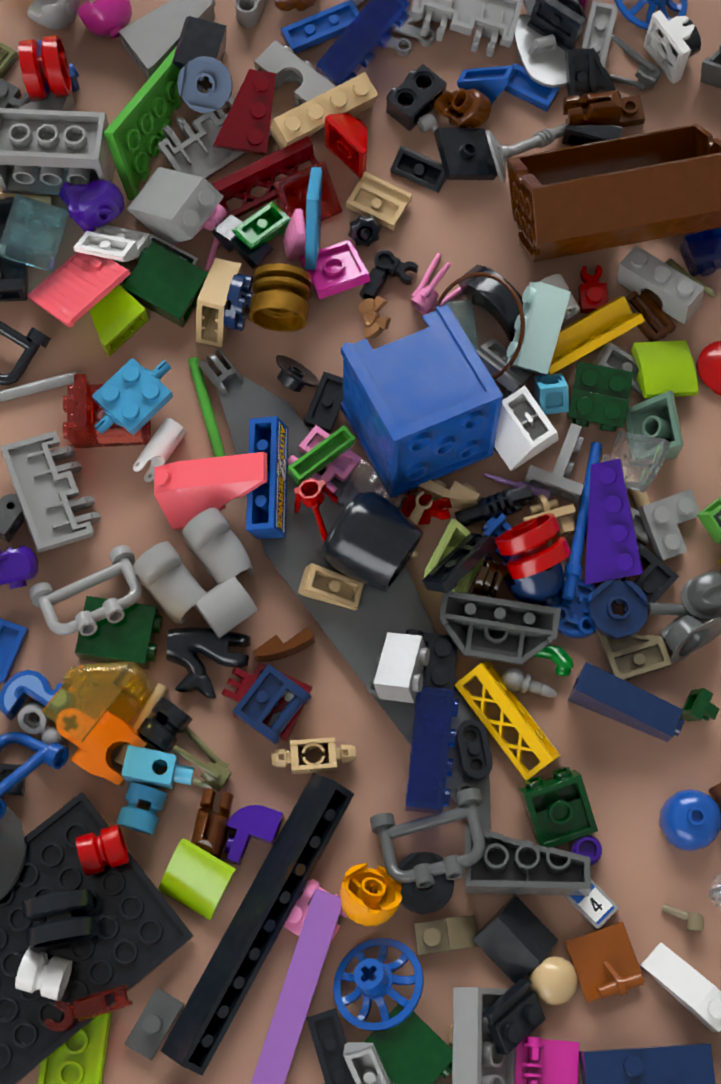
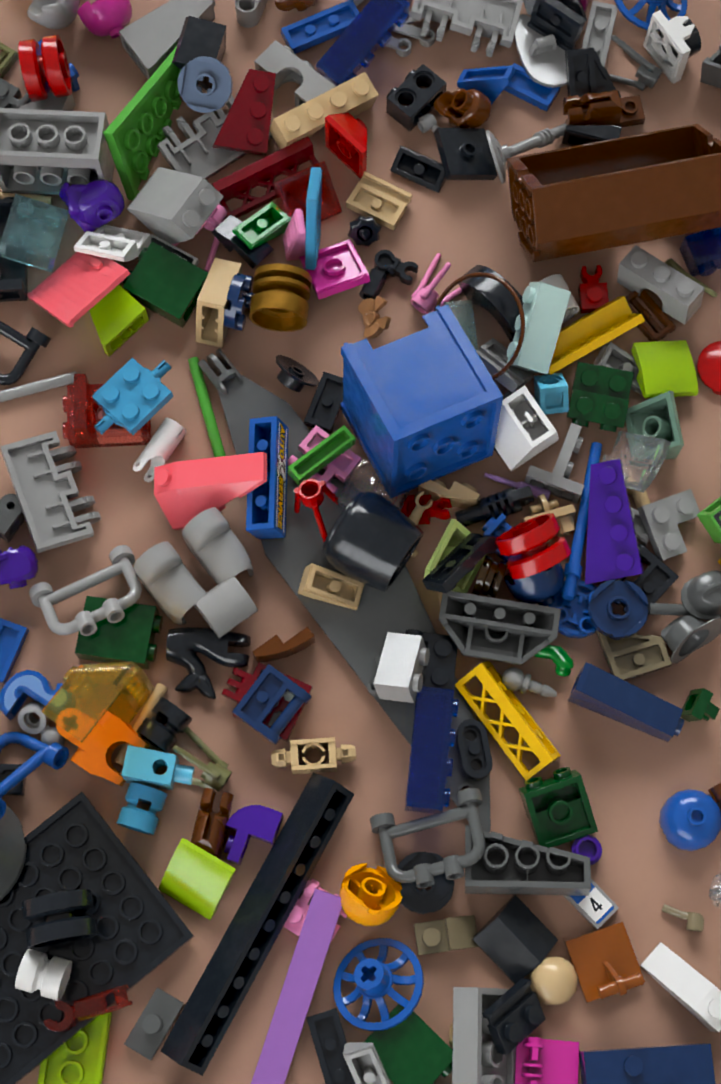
red wheel [75,824,129,876] -> none

